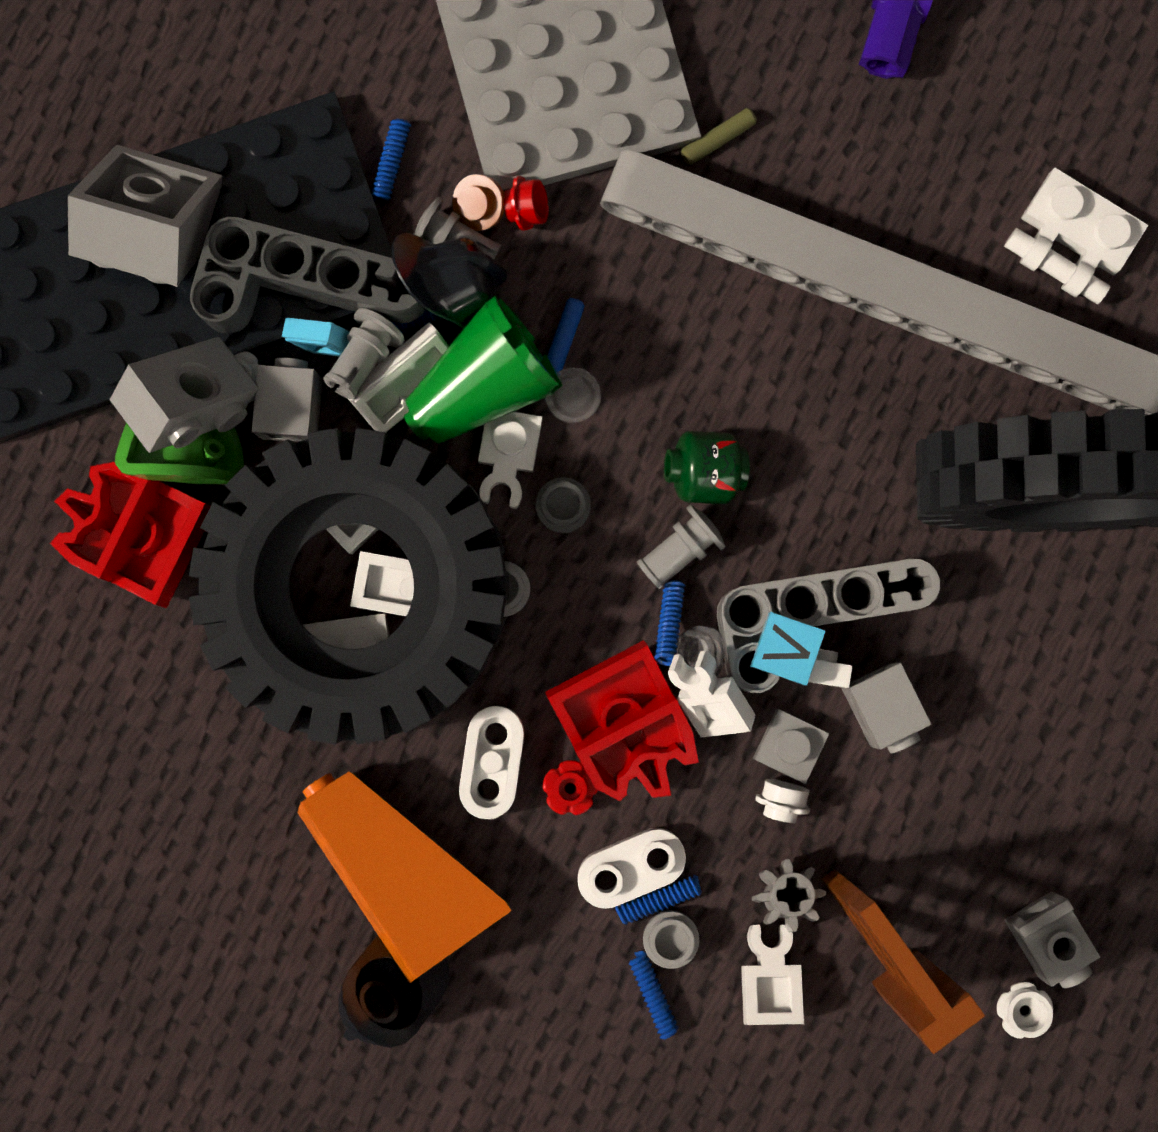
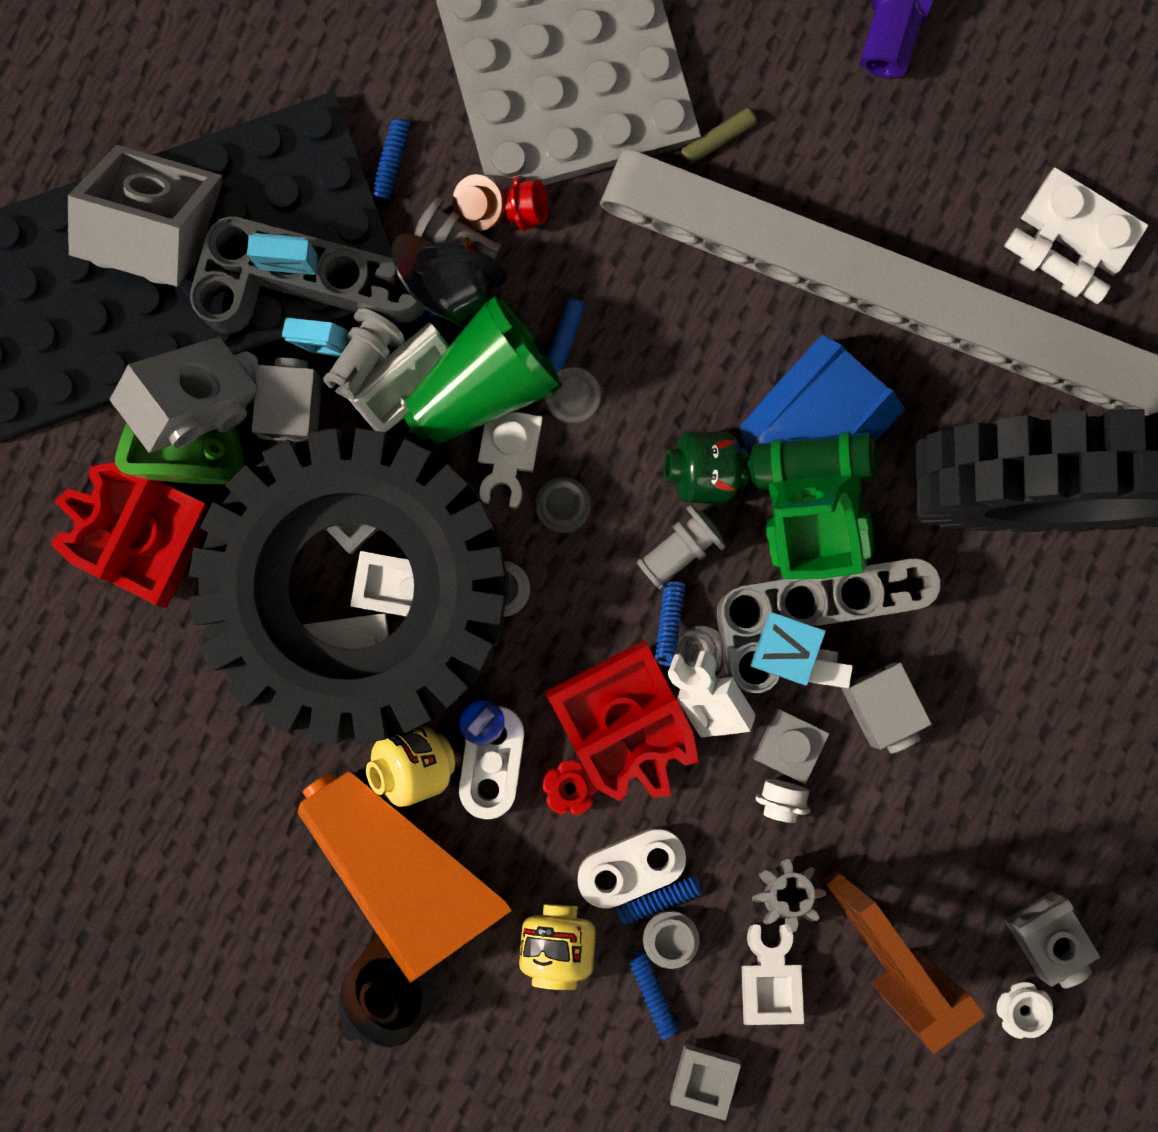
none -> medium azure tile [247,233,318,275]
none -> light yellow head [366,725,455,807]
none -> clear blue hinge [459,699,505,745]
none -> light yellow head [519,904,596,990]
none -> light grey plate [669,1044,741,1121]
none -> blue slope [739,335,905,454]
none -> green piece [748,431,881,580]

